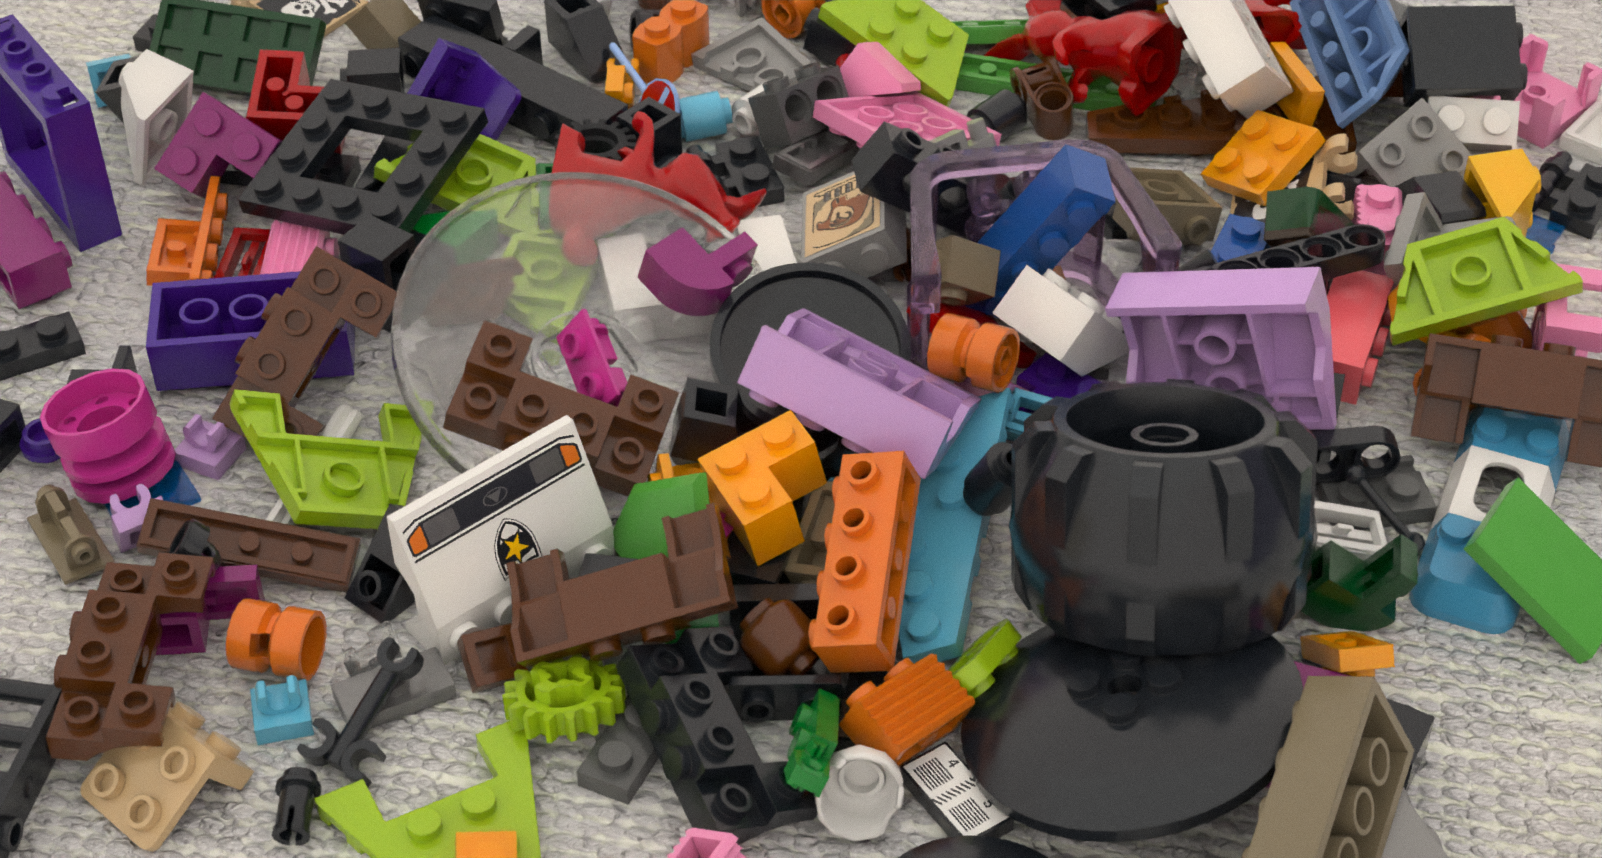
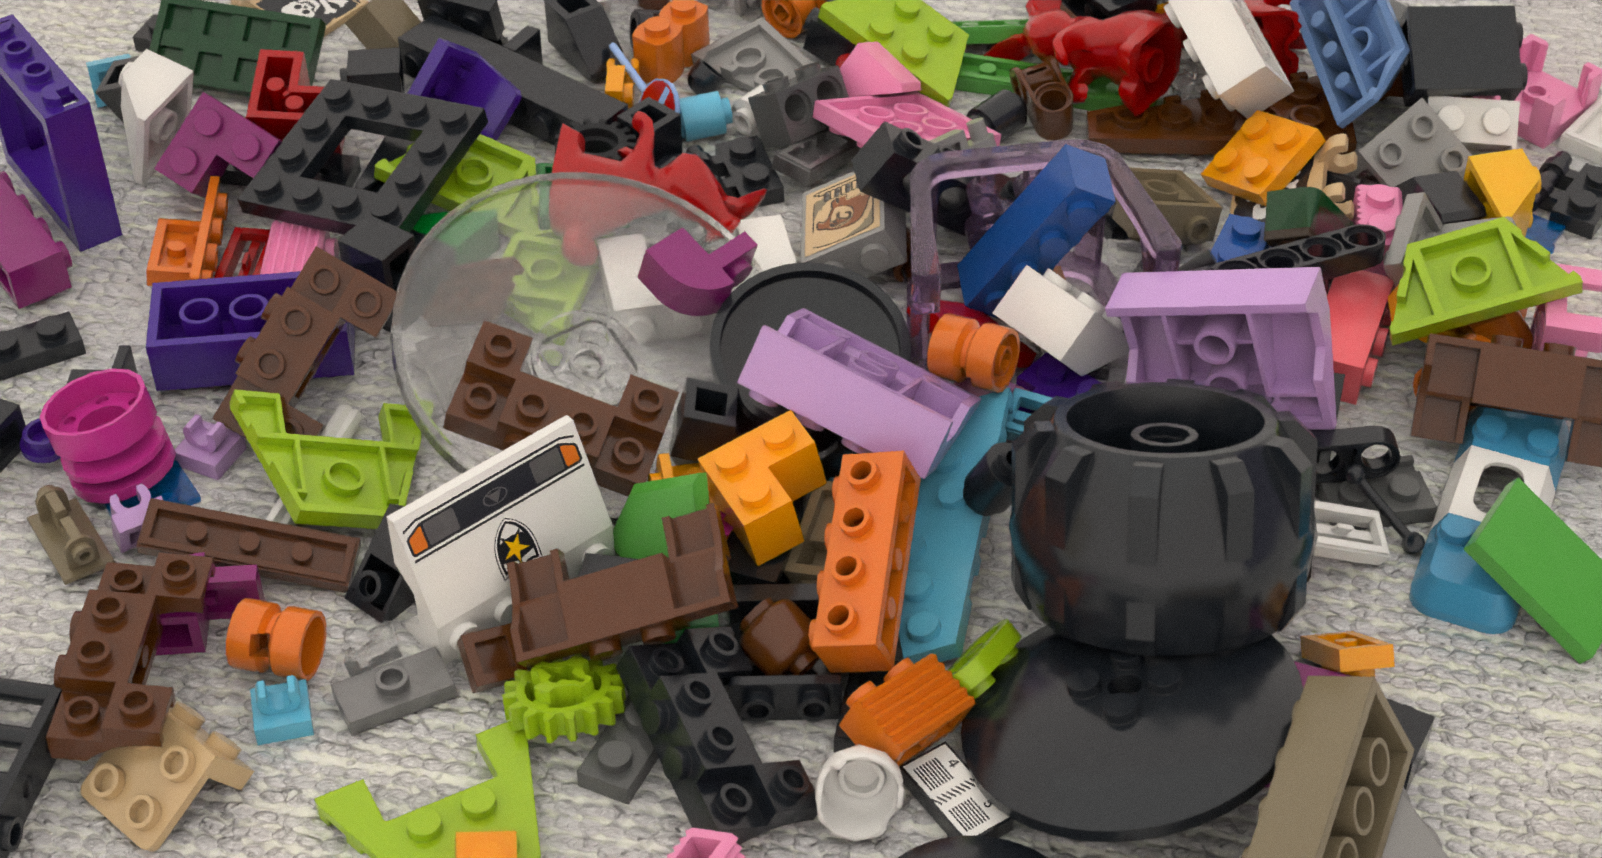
black tile [167,519,222,570] -> none
black pin [272,767,322,846] -> none
black bar [297,637,424,787] -> none
dark pink hinge [556,309,627,407] -> none
green hinge [784,688,840,798] -> none
dark tan brick [920,235,1001,306] -> none
light orange plate [1269,42,1325,127] -> none
dark green brick [1301,534,1418,632] -> none
none -> black hinge [688,58,726,95]

